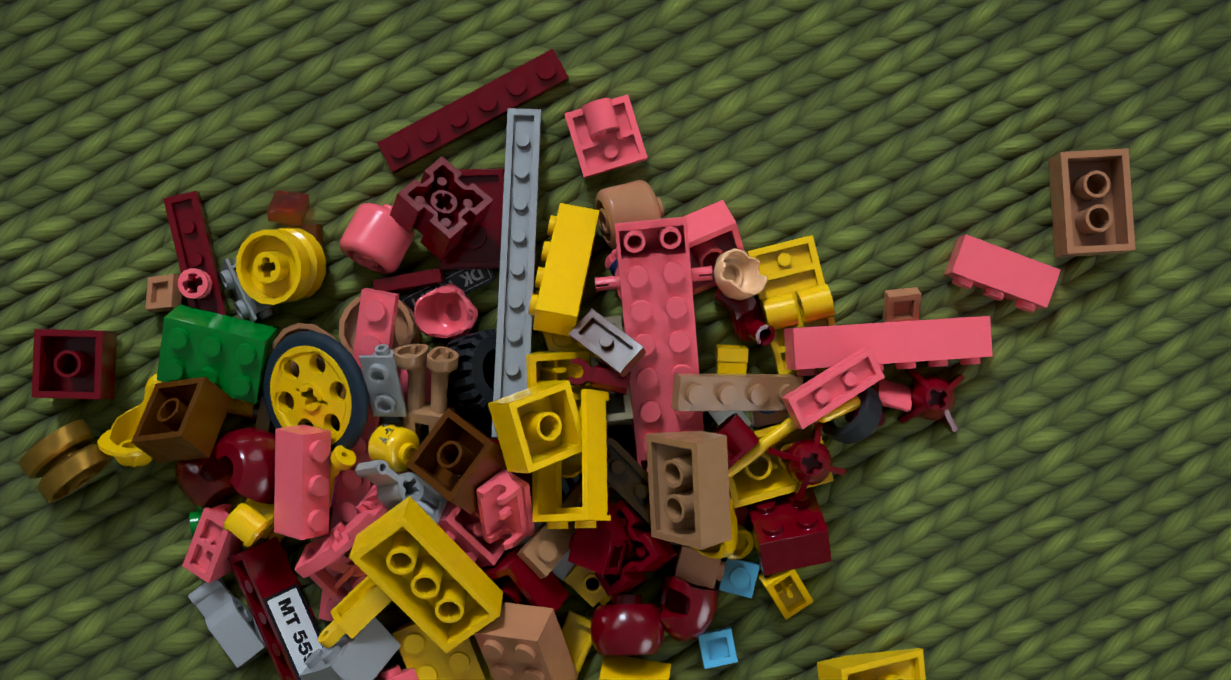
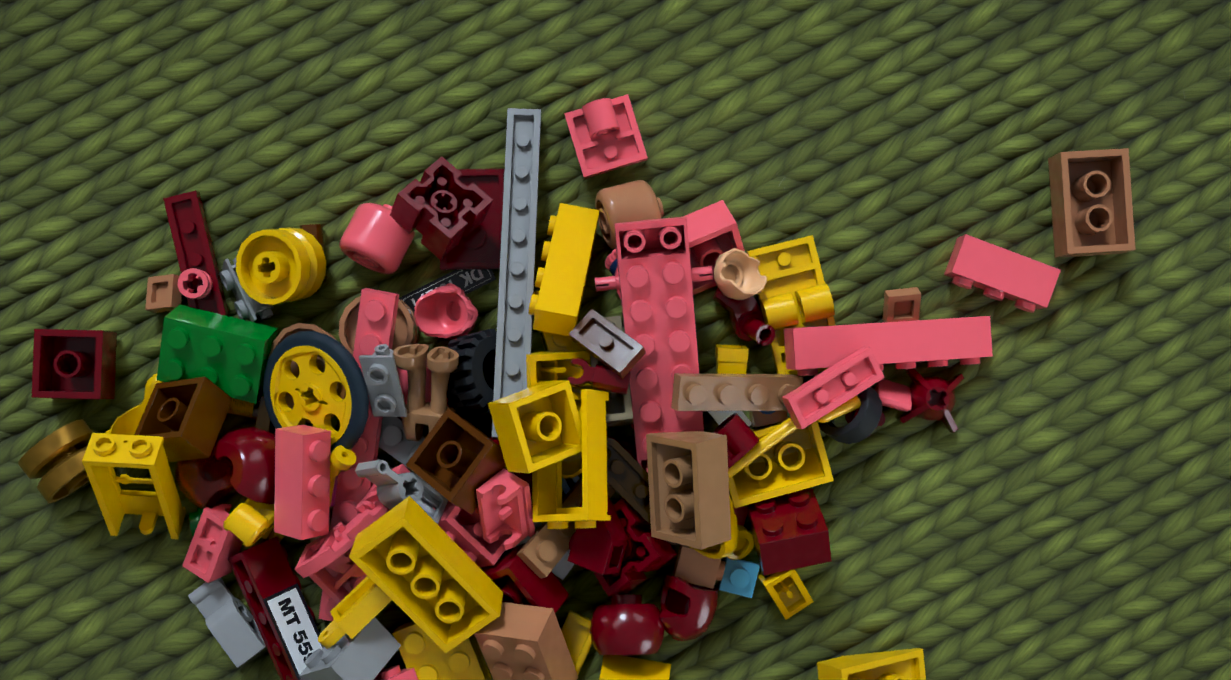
clear red plate [267,190,310,225] -> none
yellow head [368,422,420,473] -> none
dark red tile [373,268,447,293] -> none
dark red plate [377,49,569,174] -> none
yellow brick [564,564,611,607] -> none
medium azure plate [698,627,738,669] -> none
dark red piece [766,423,846,501] -> none
none -> yellow door [82,433,186,539]

